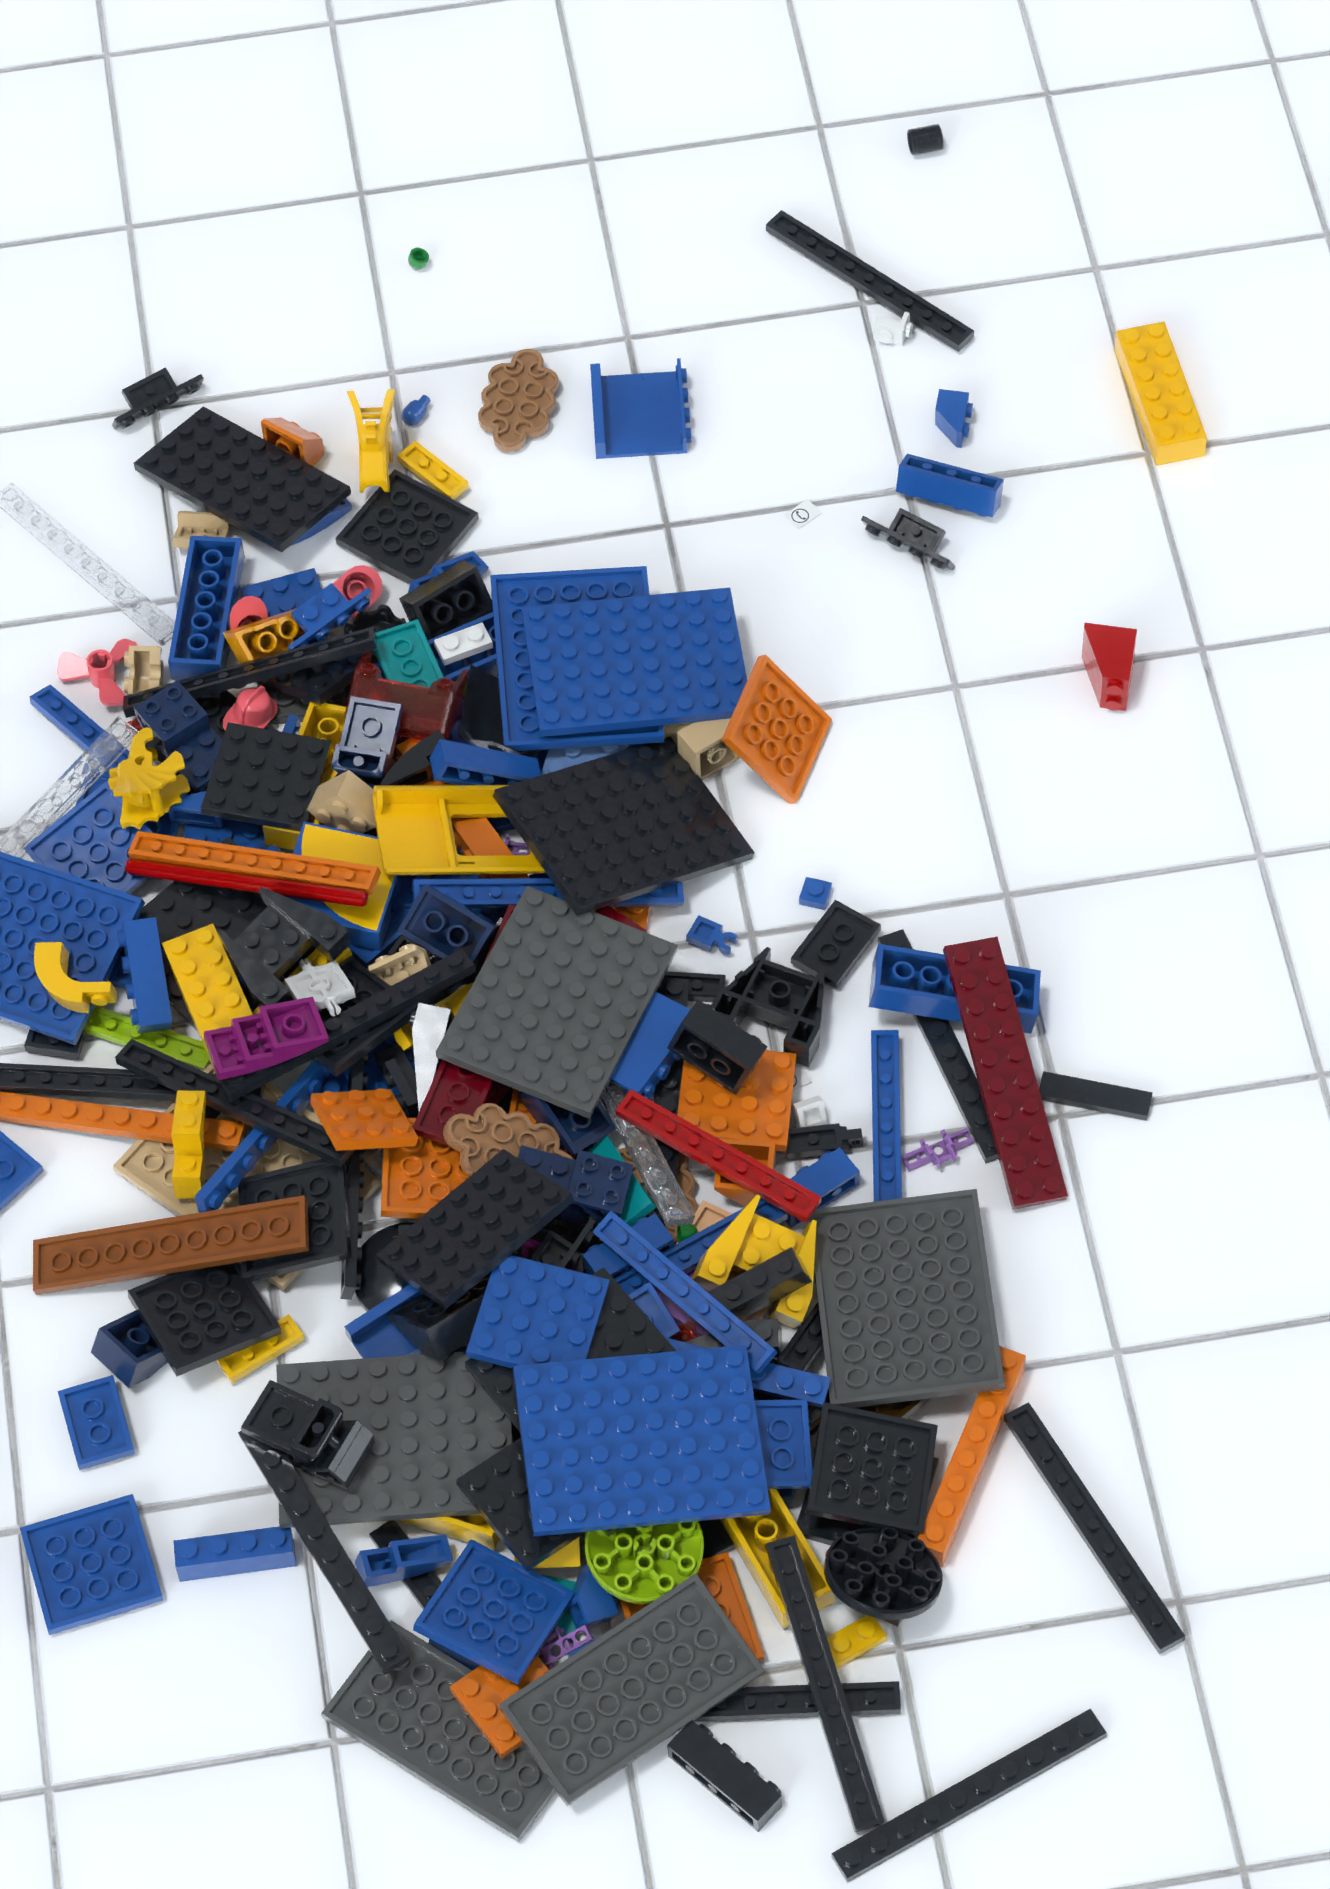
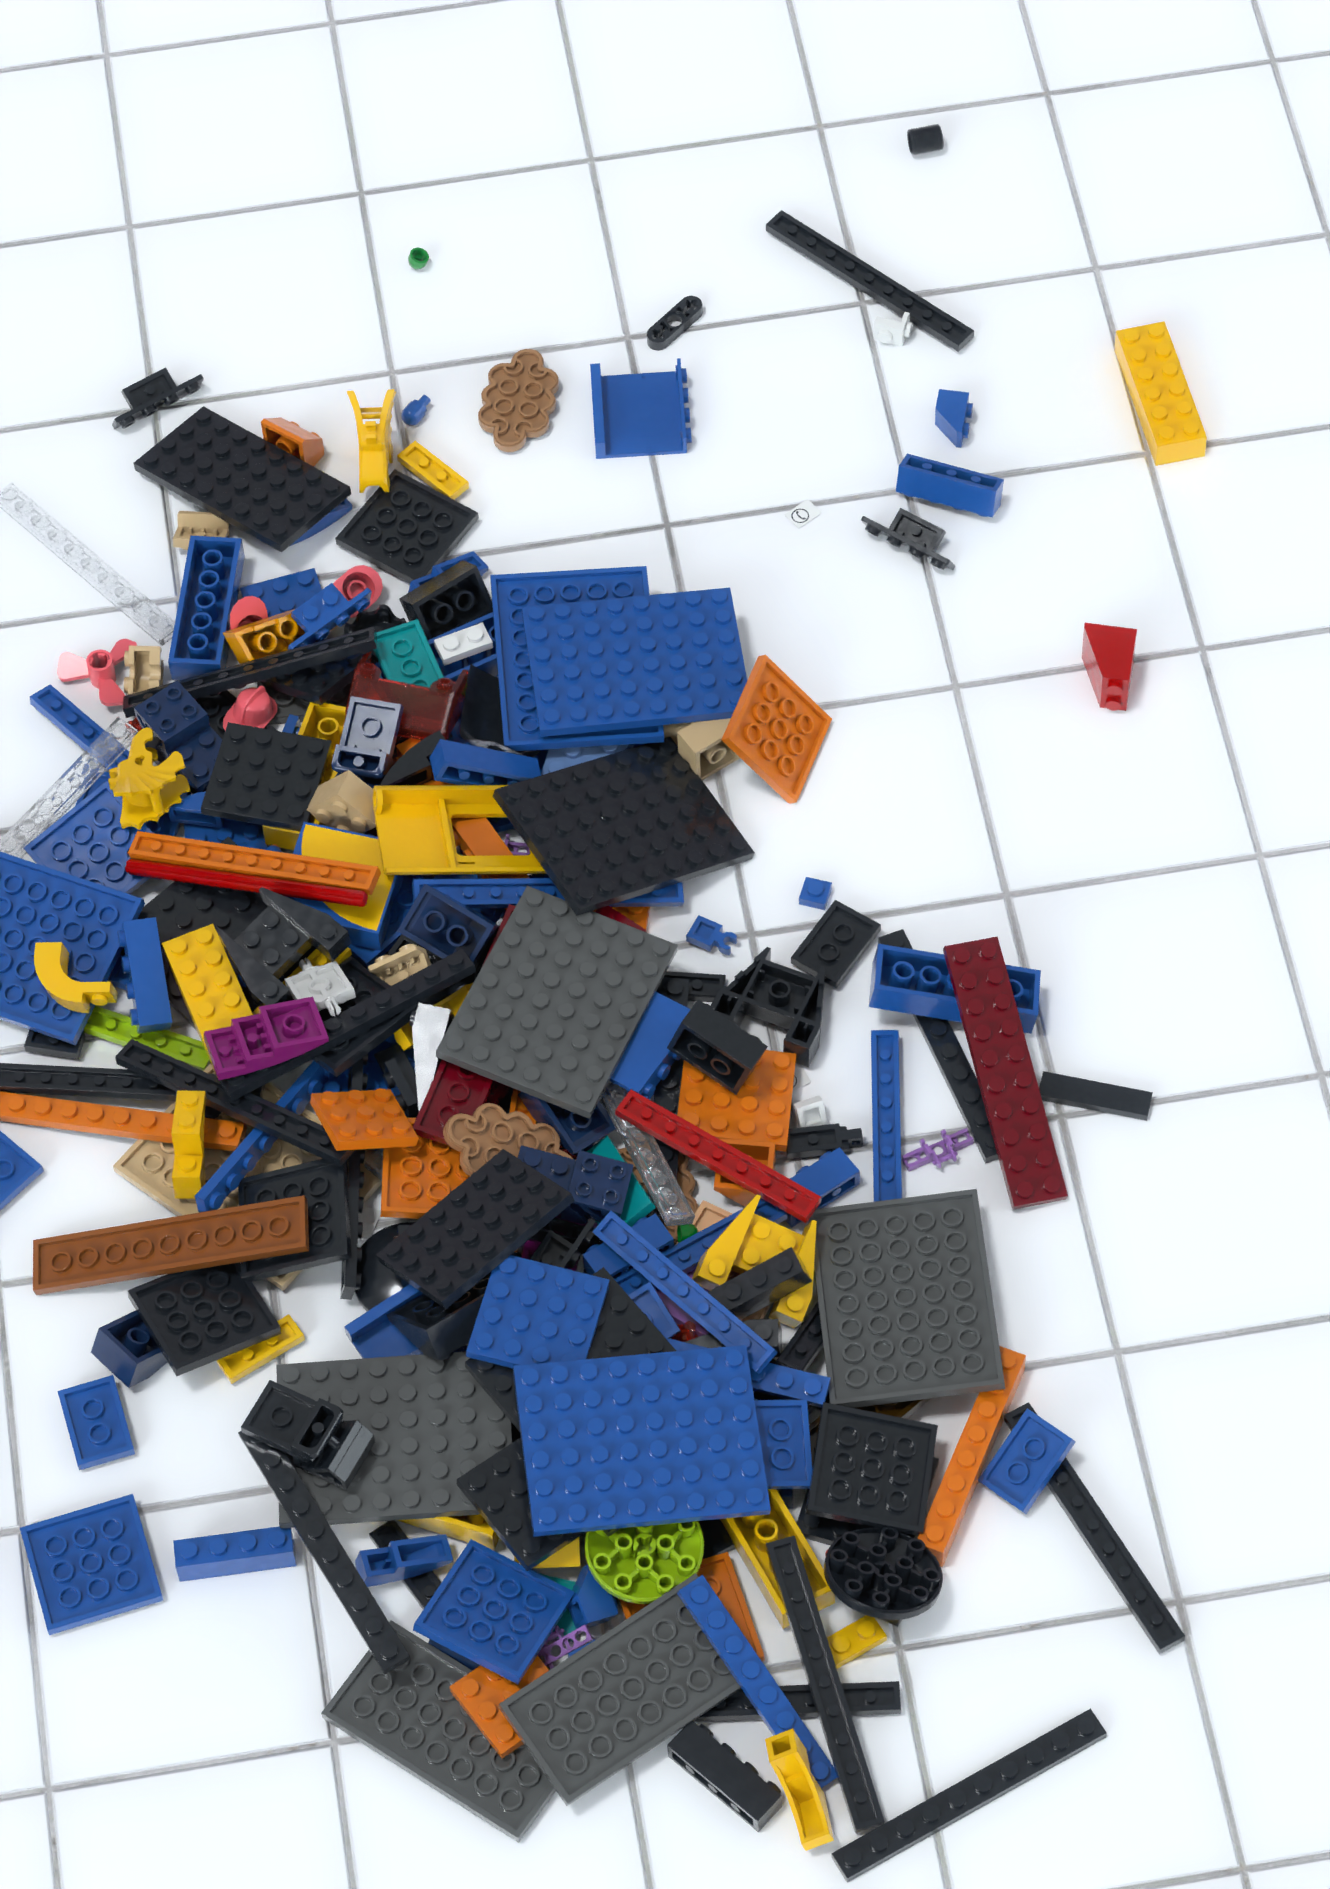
none -> white sticker [358,1205,381,1239]
none -> black beam [647,296,703,351]
none -> blue plate [677,1575,837,1789]
none -> yellow arch [765,1728,834,1851]
none -> blue plate [977,1408,1076,1514]

